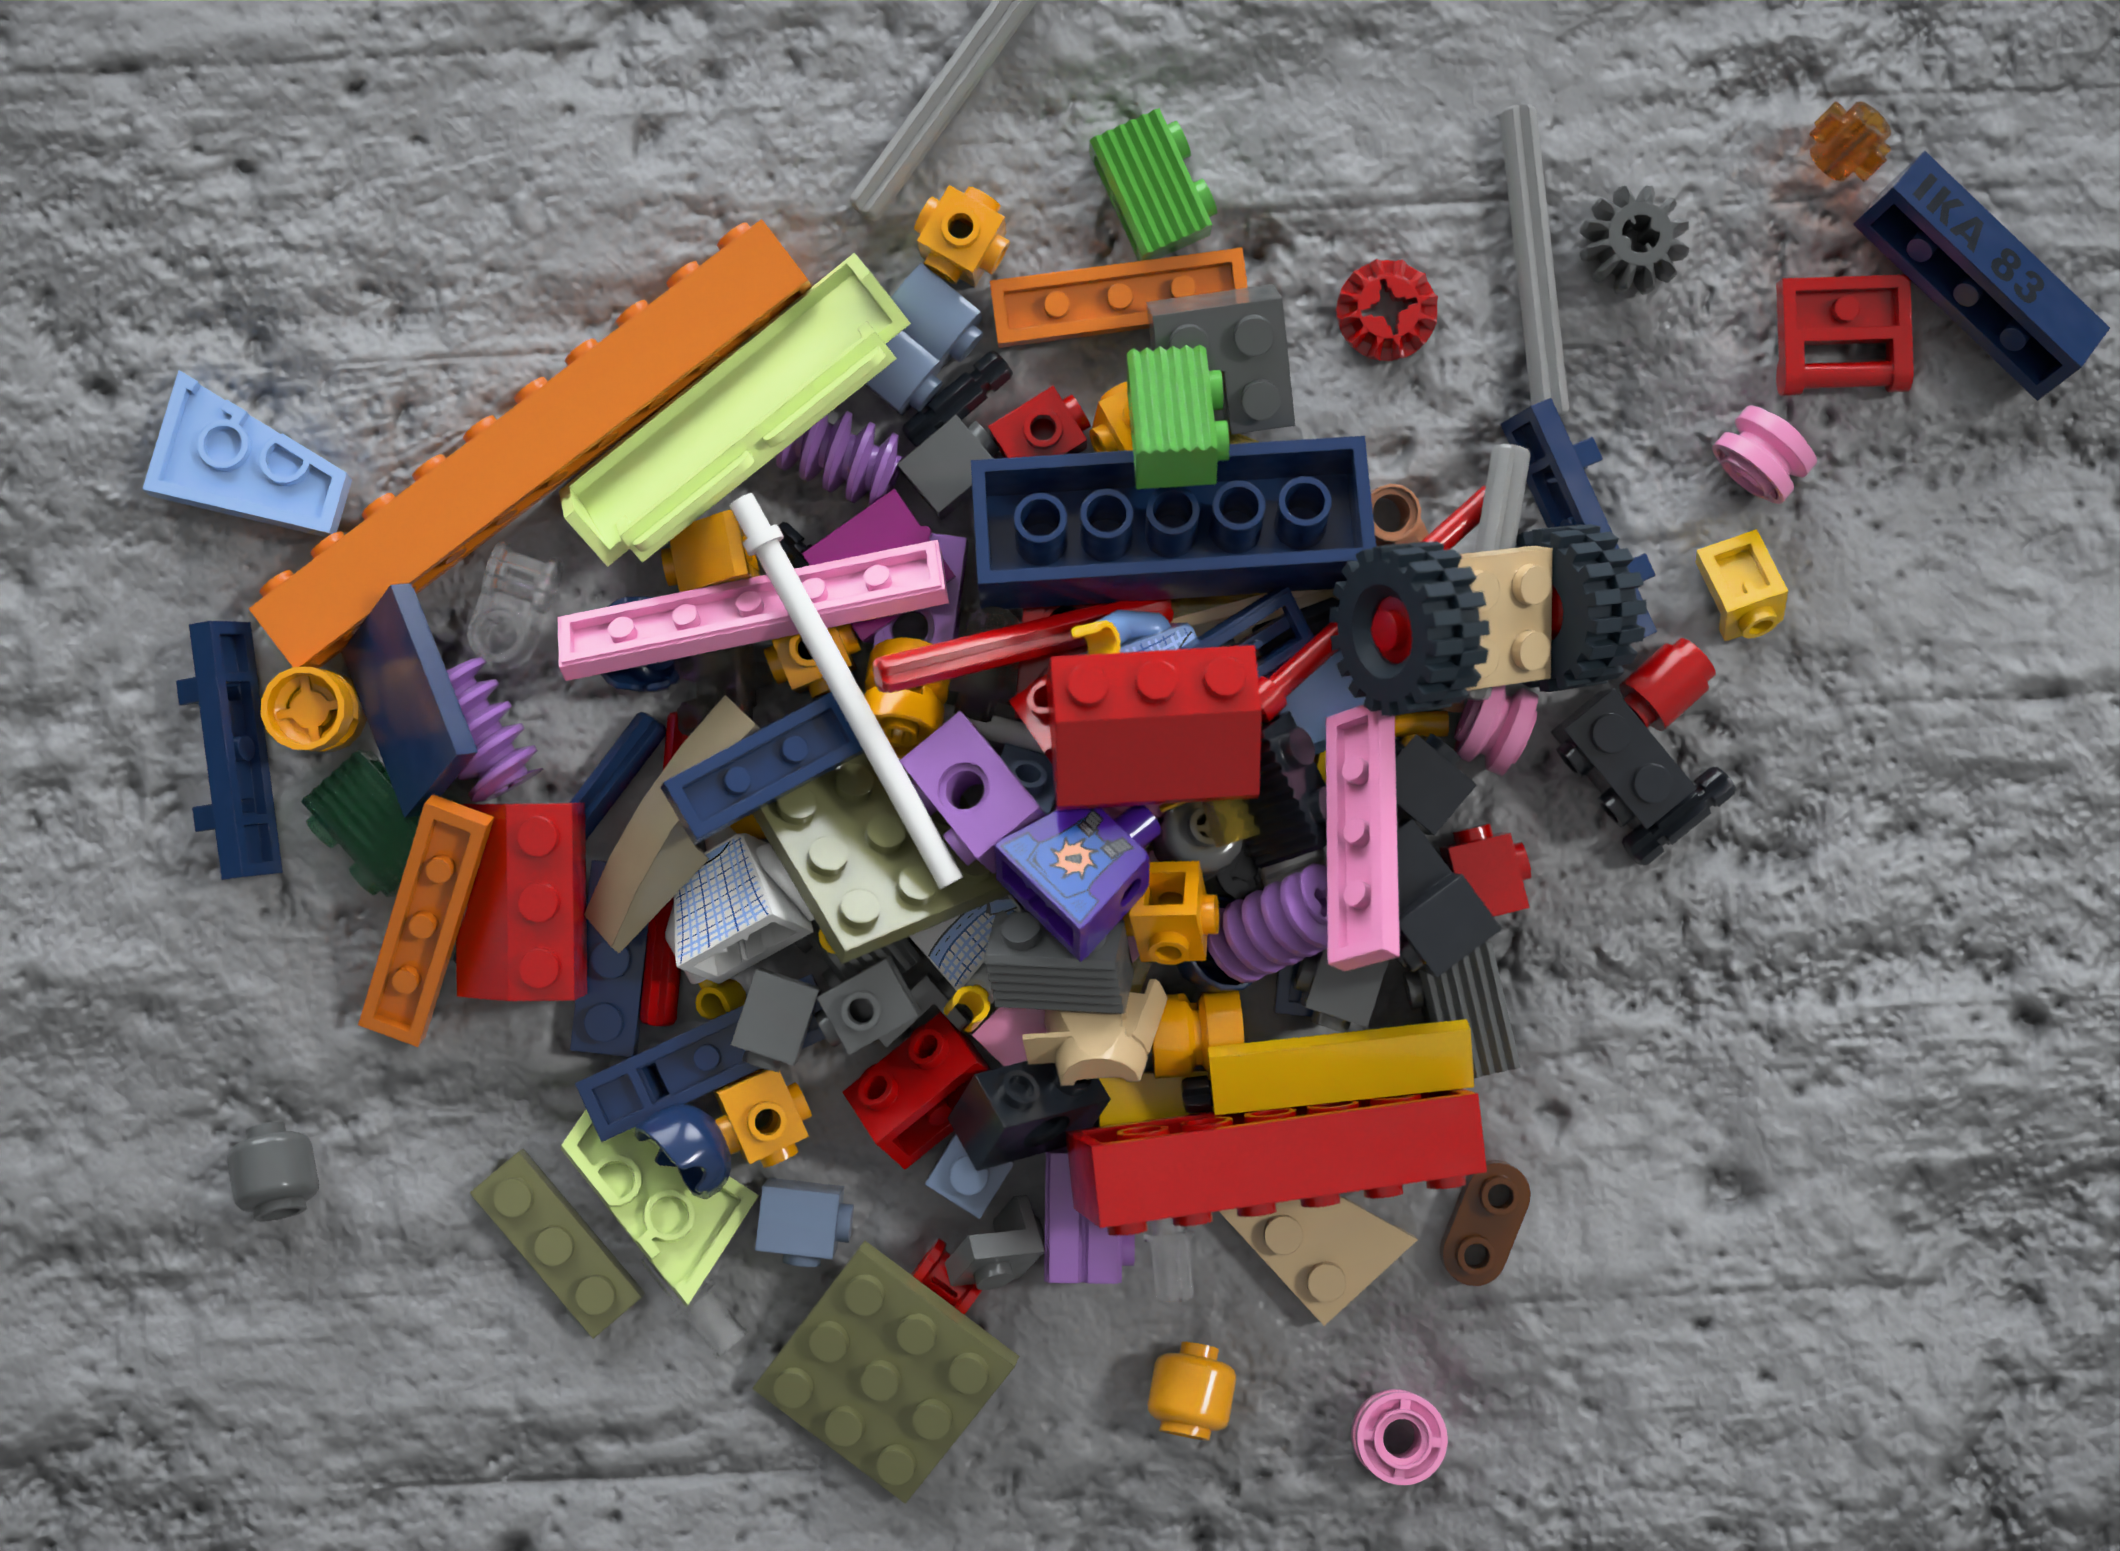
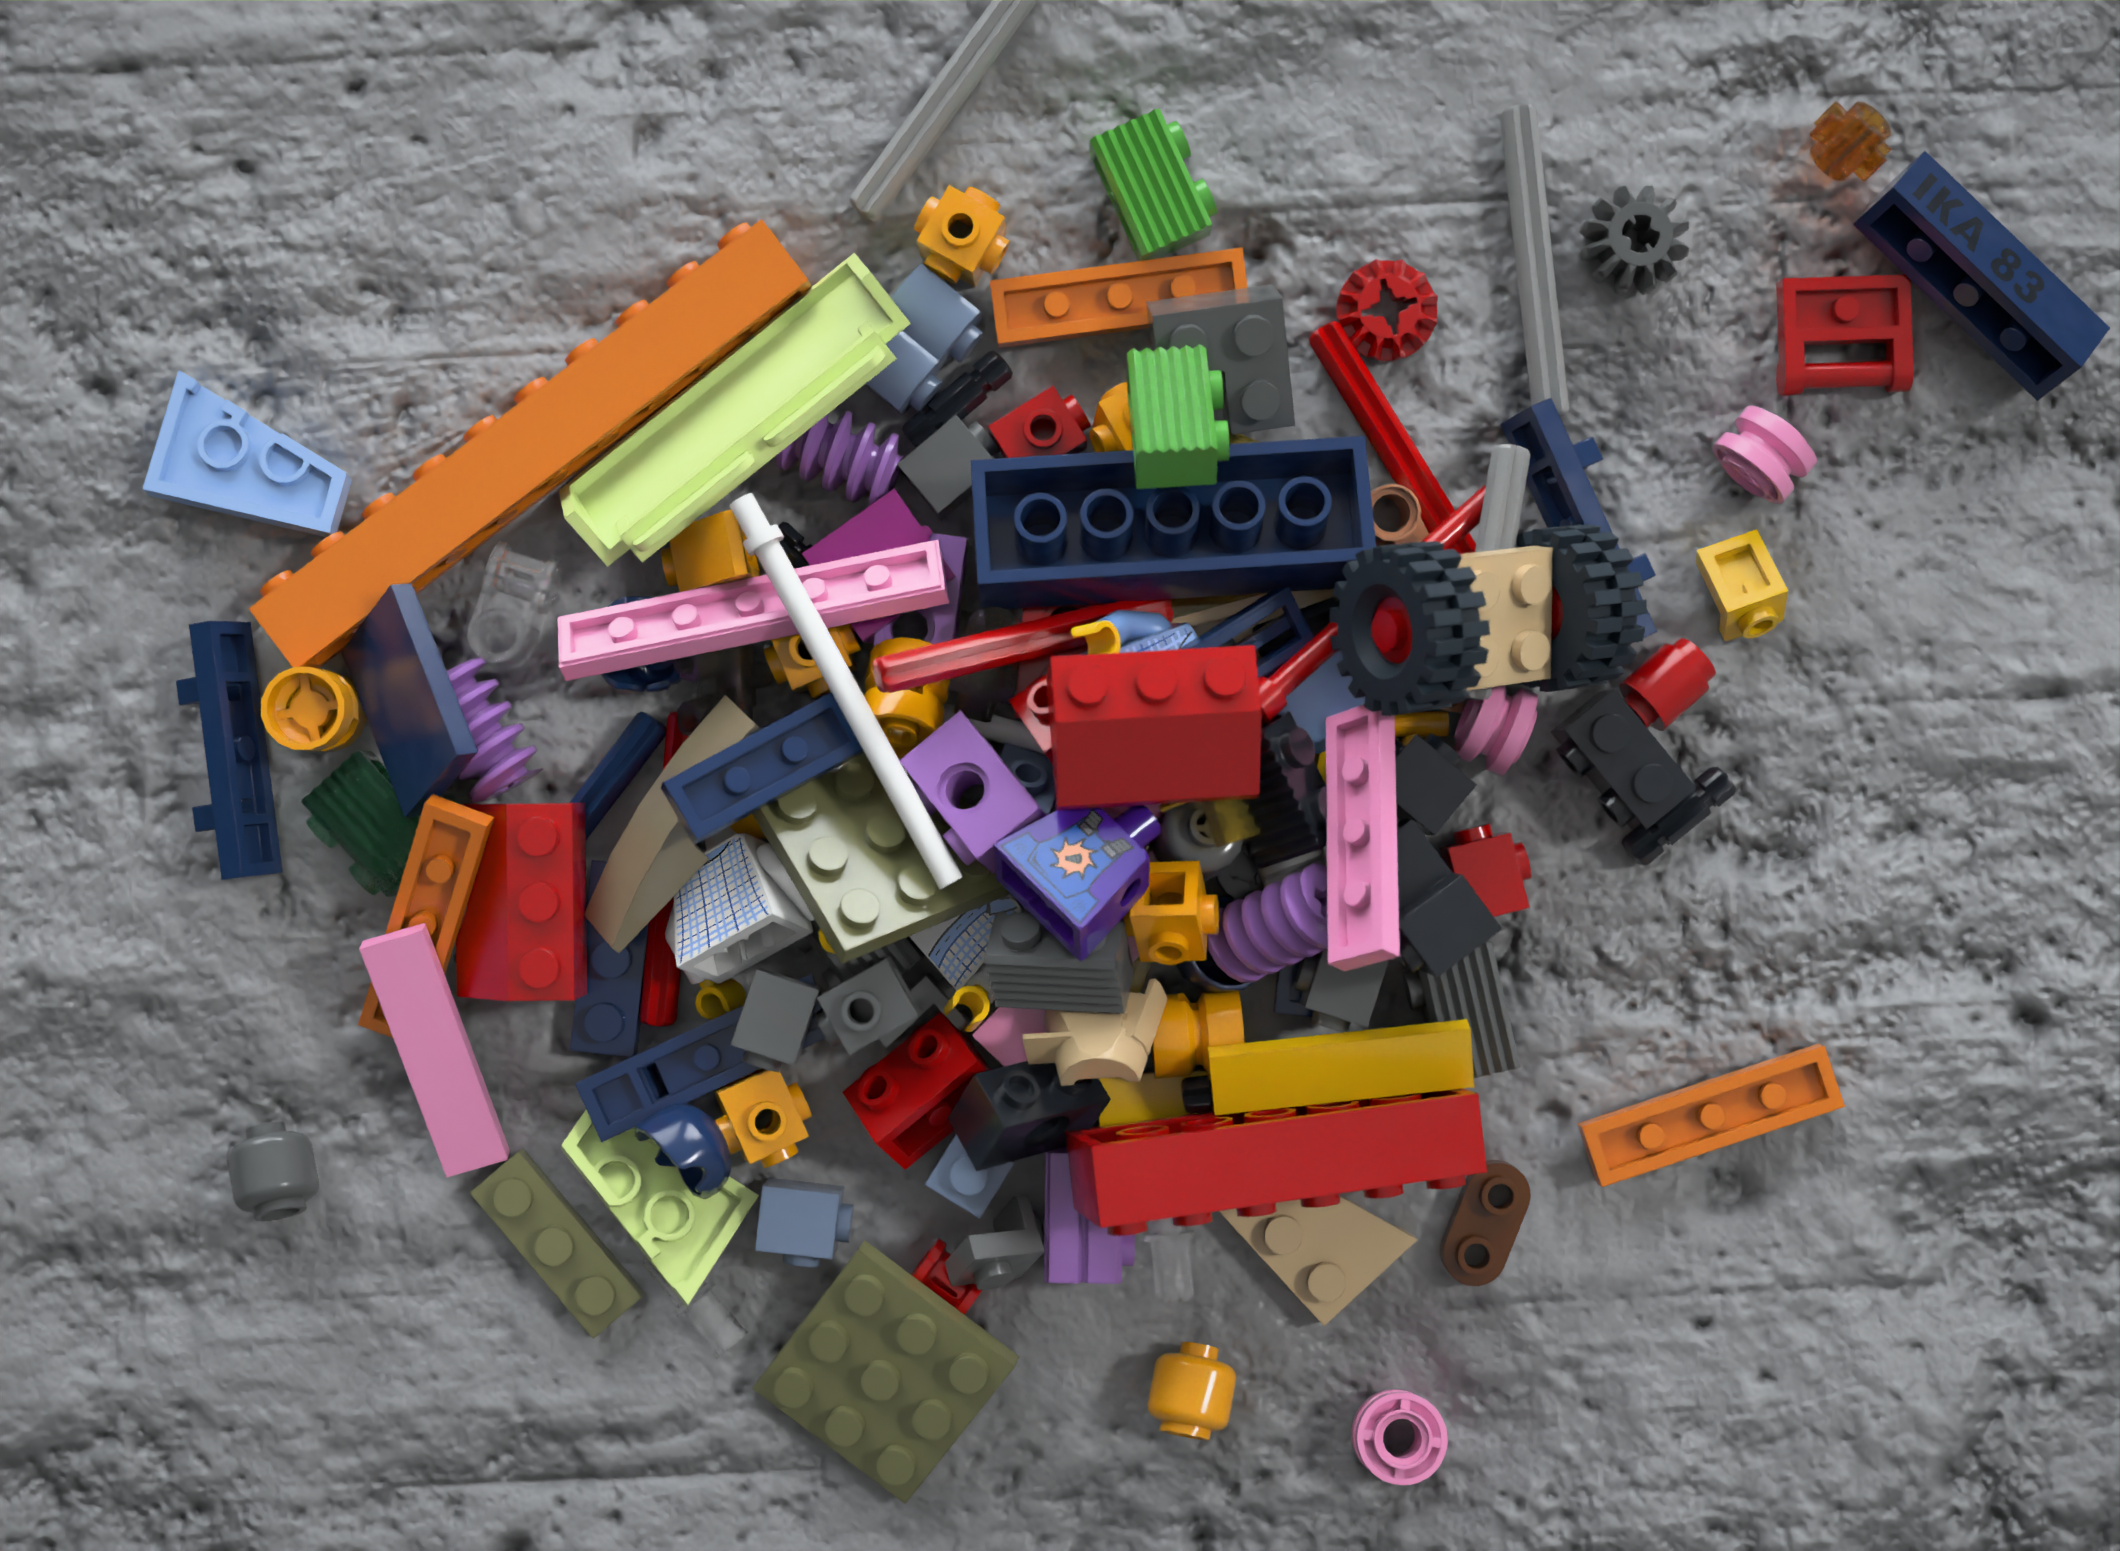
none -> bright pink tile [359,923,510,1178]
none -> red axle [1309,321,1476,554]
none -> orange plate [1577,1044,1845,1187]

